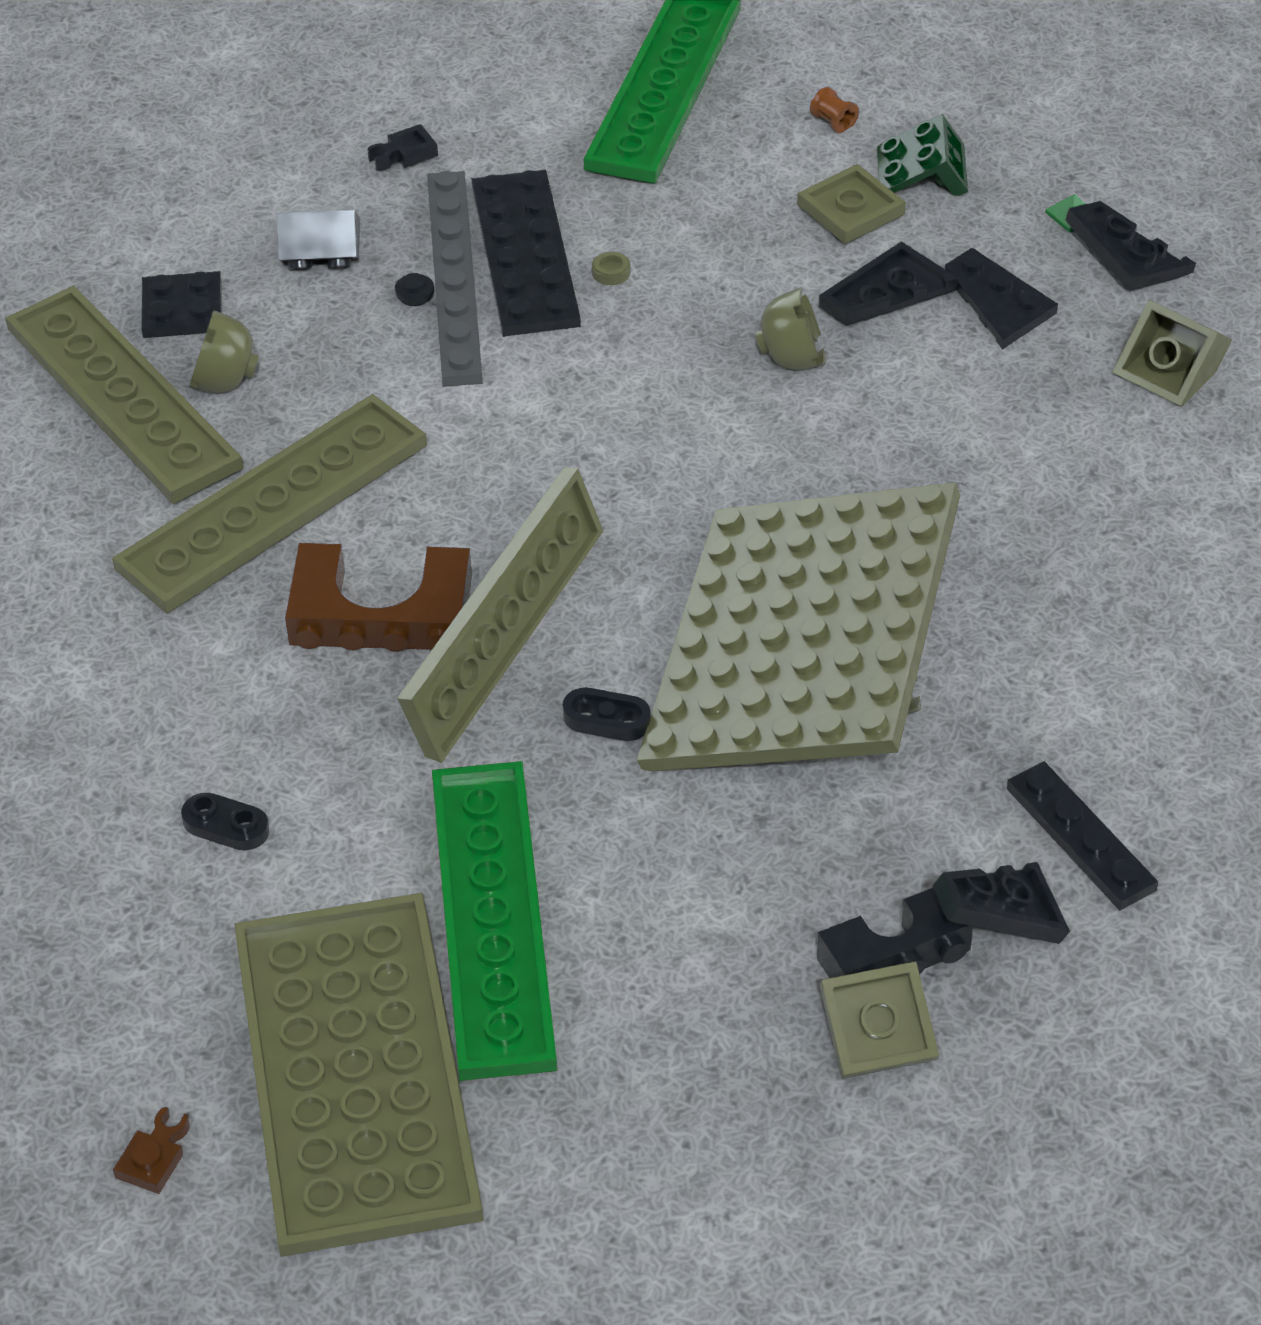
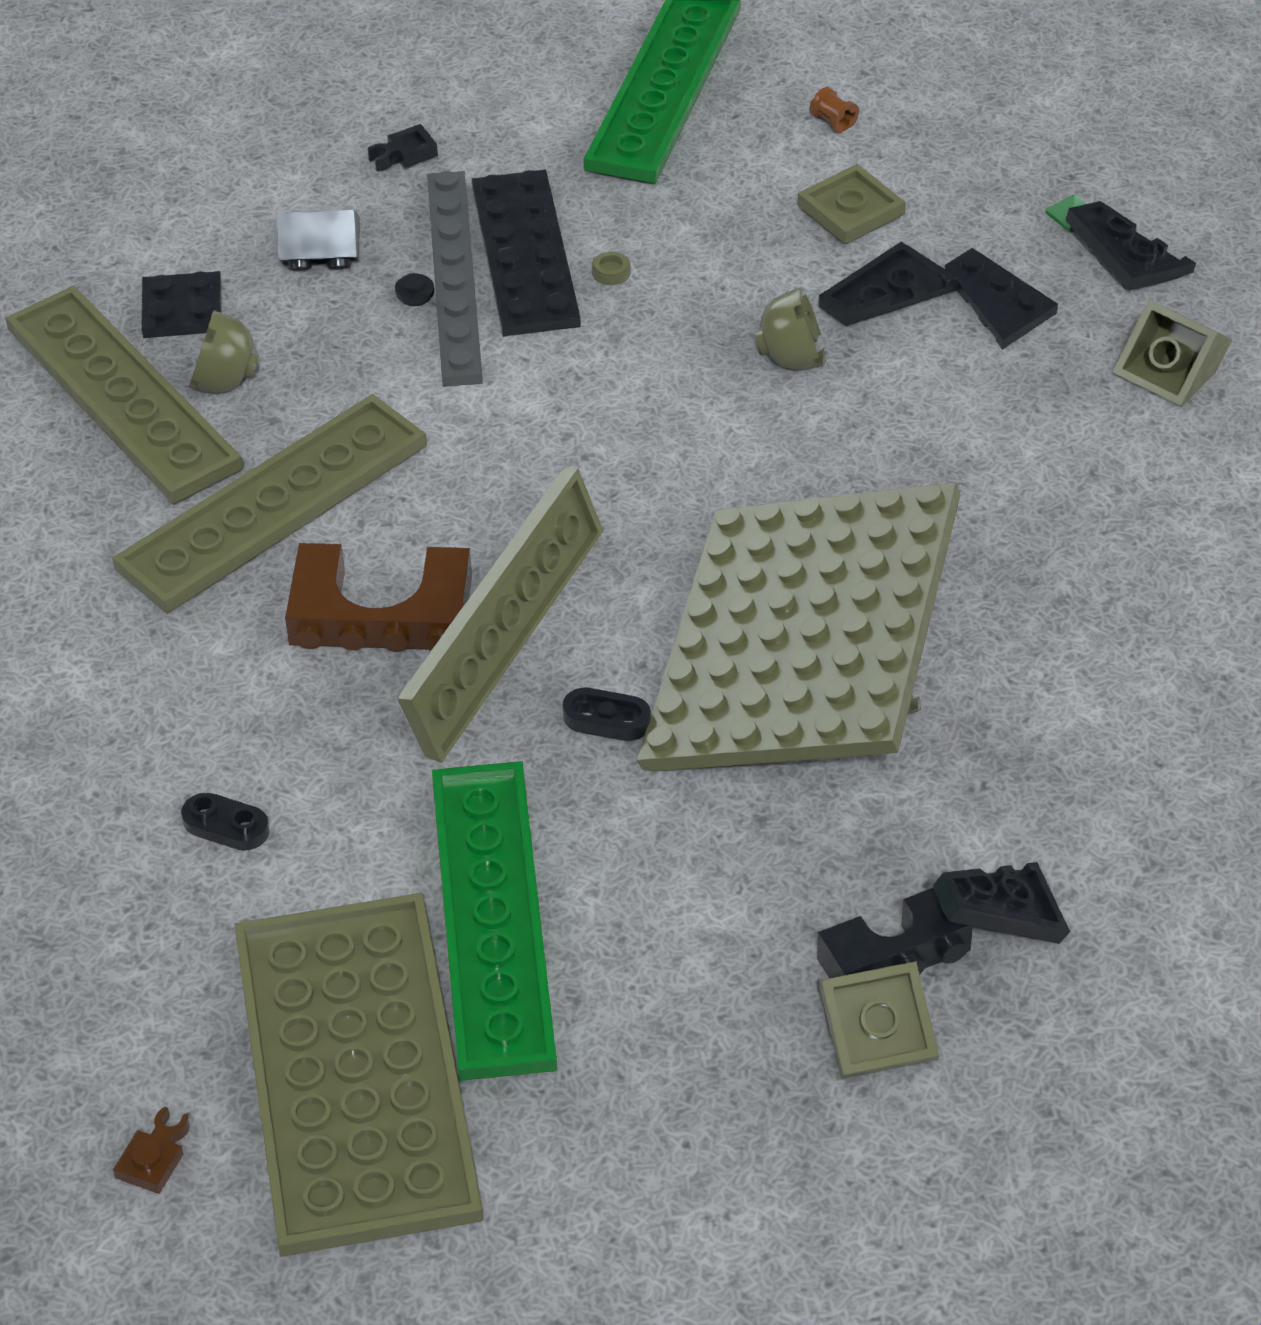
dark green bracket [877,114,968,196] -> none
black plate [1007,761,1158,911] -> none

